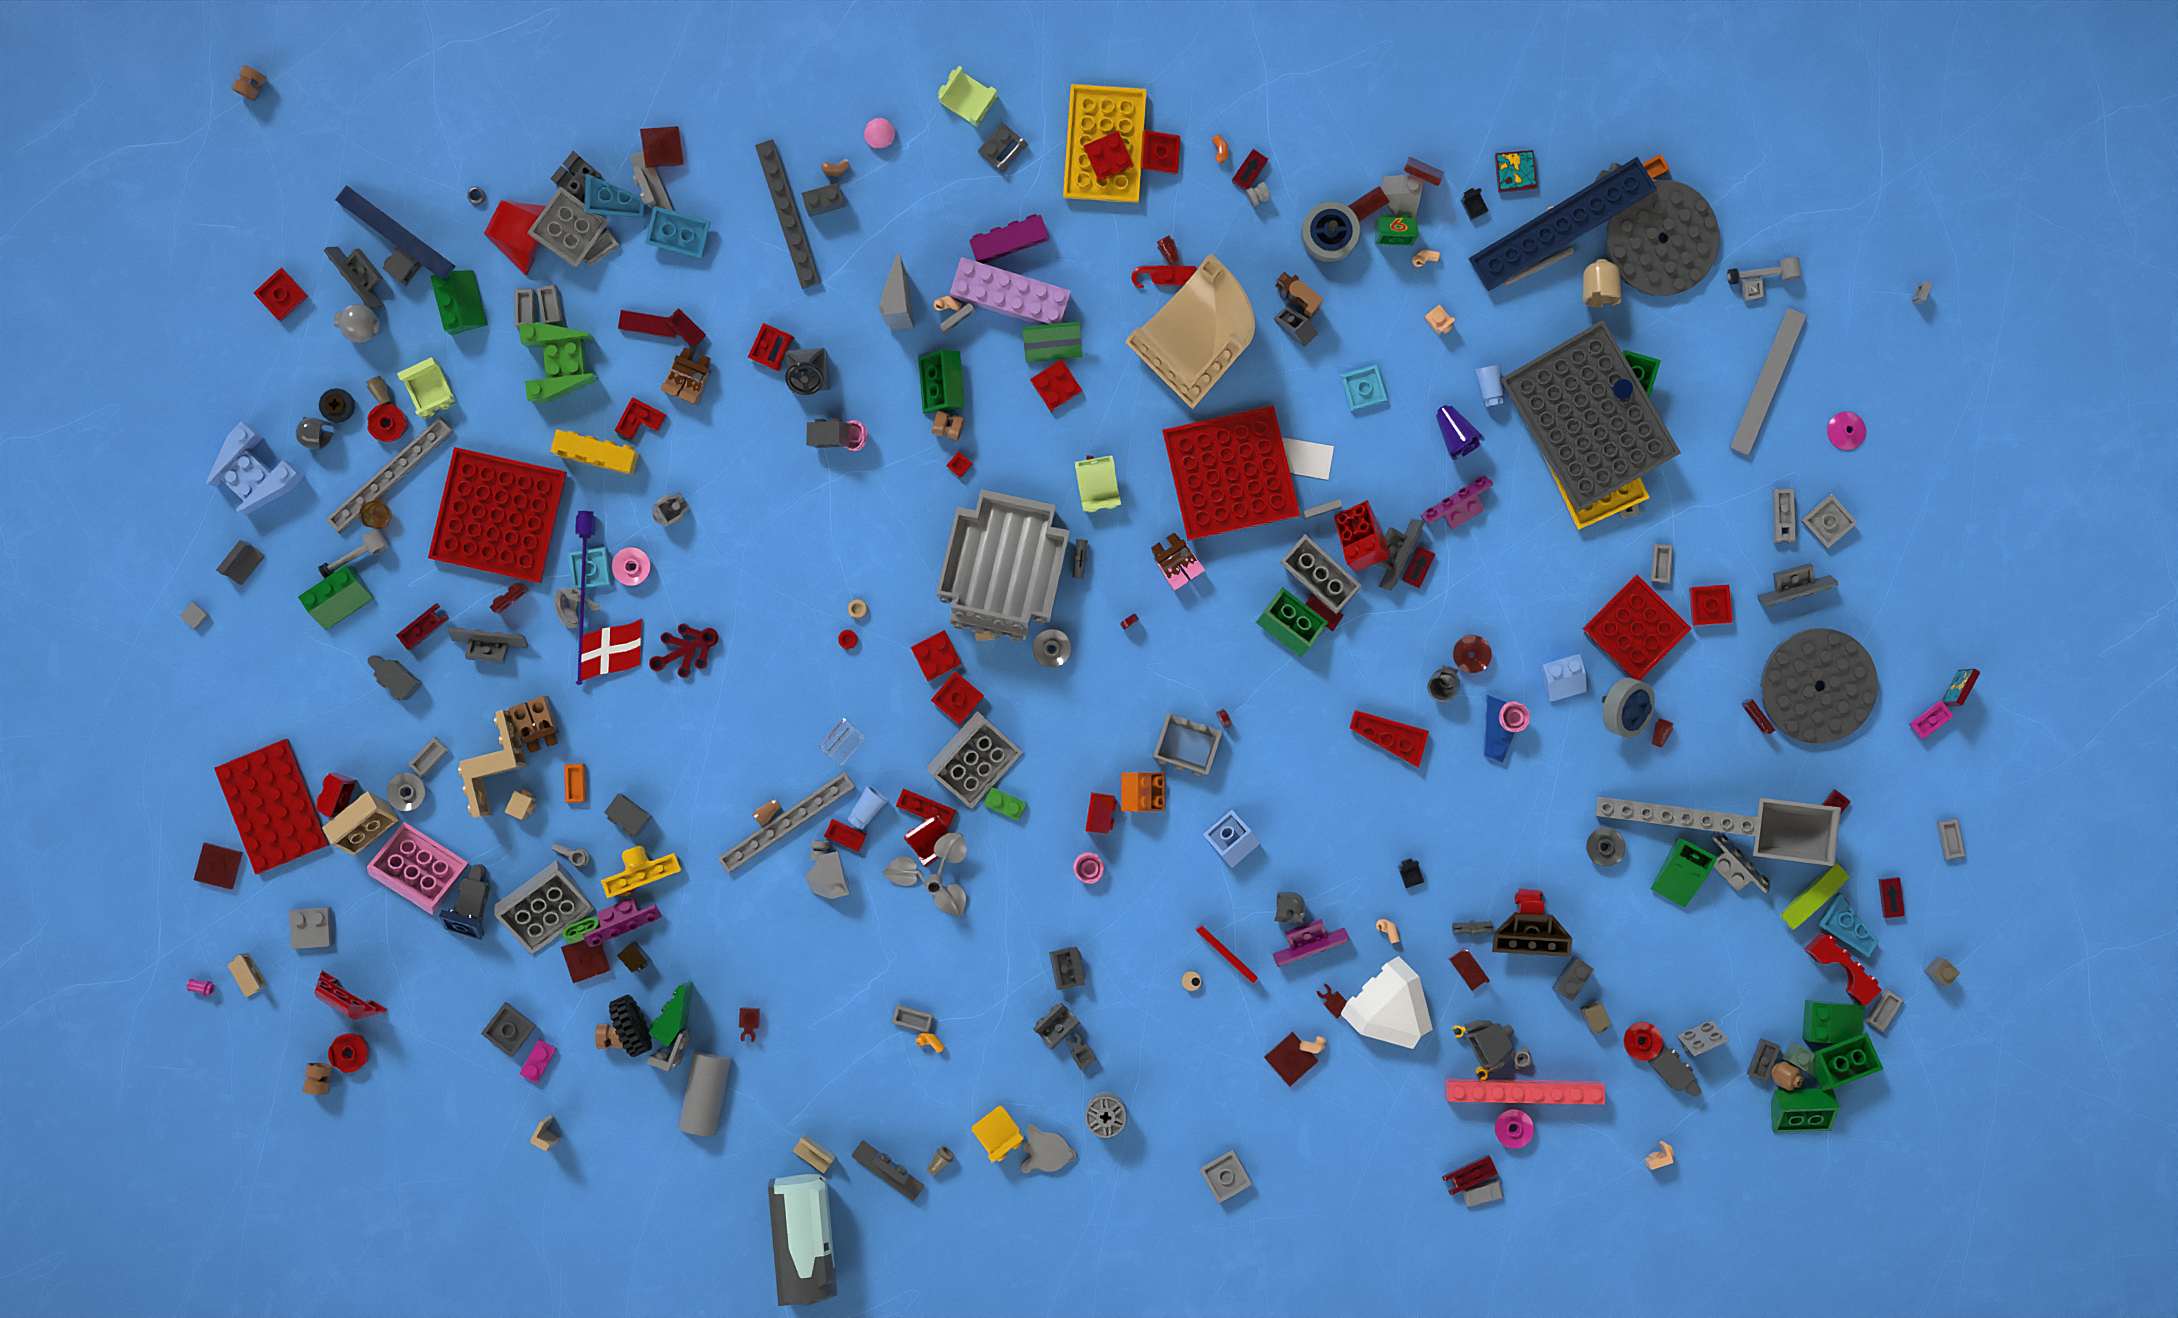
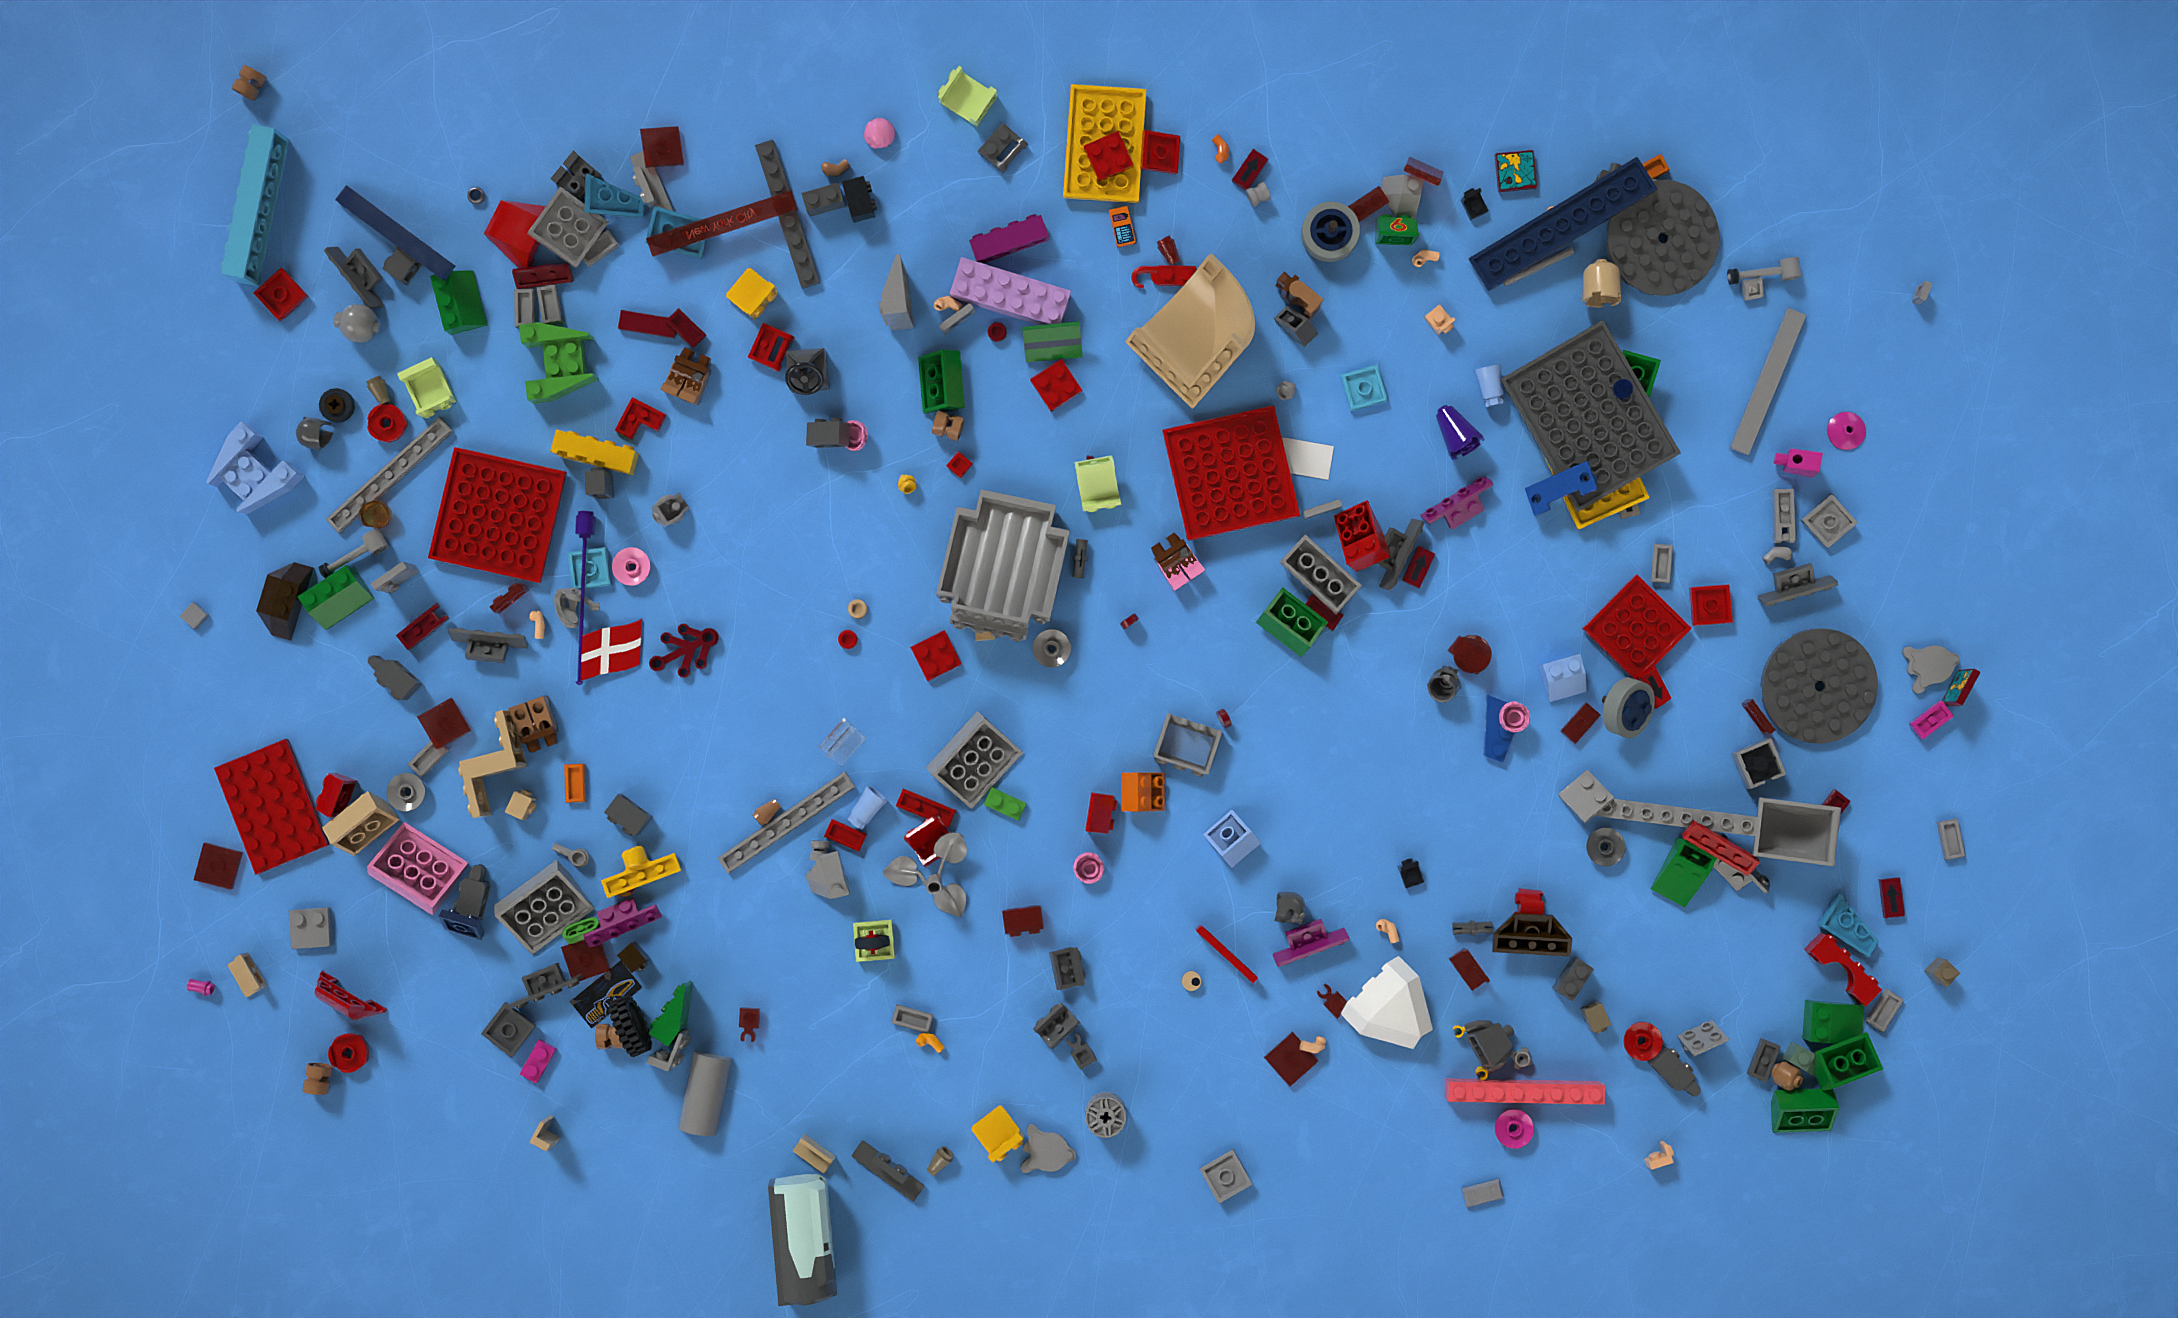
dark grey panel [216,540,265,585] -> none
red plate [931,671,984,725] -> none
red wing [1349,710,1429,768] -> none
dark red hinge [1442,1155,1498,1195] -> none
clear red cone [1651,718,1674,748] -> none
lime slope [1780,862,1850,930] -> none
none -> medium azure brick [220,124,289,286]
none -> dark brown wedge [256,562,314,641]
none -> light grey plate [371,561,419,593]
none -> clear red plate [417,697,471,750]
none -> dark grey bracket [508,963,584,1009]
none -> dark red tile [512,262,574,289]
none -> light nougat arm [530,611,545,639]
none -> black sticker [570,960,642,1029]
none -> dark grey brick [585,467,614,499]
none -> clear red tile [646,191,798,257]
none -> yellow bracket [726,268,778,320]
none -> black brick [842,176,877,223]
none -> yellowish green plate [853,919,895,962]
none -> yellow plate [898,474,917,494]
none -> dark red tile [988,322,1007,342]
none -> clear red brick [1002,905,1044,937]
none -> tile [1109,206,1136,248]
none -> light grey plate [1276,381,1296,400]
none -> clear red plate [1447,635,1490,675]
none -> blue brick [1525,461,1598,516]
none -> light grey plate [1558,769,1614,824]
none -> clear red plate [1560,702,1601,744]
none -> red tile [1637,666,1672,709]
none -> red plate [1682,820,1760,876]
none -> piece [1731,739,1786,789]
none -> light grey arm [1762,547,1793,565]
none -> dark pink torso [1773,449,1823,478]
none -> light grey tile [1902,645,1959,694]

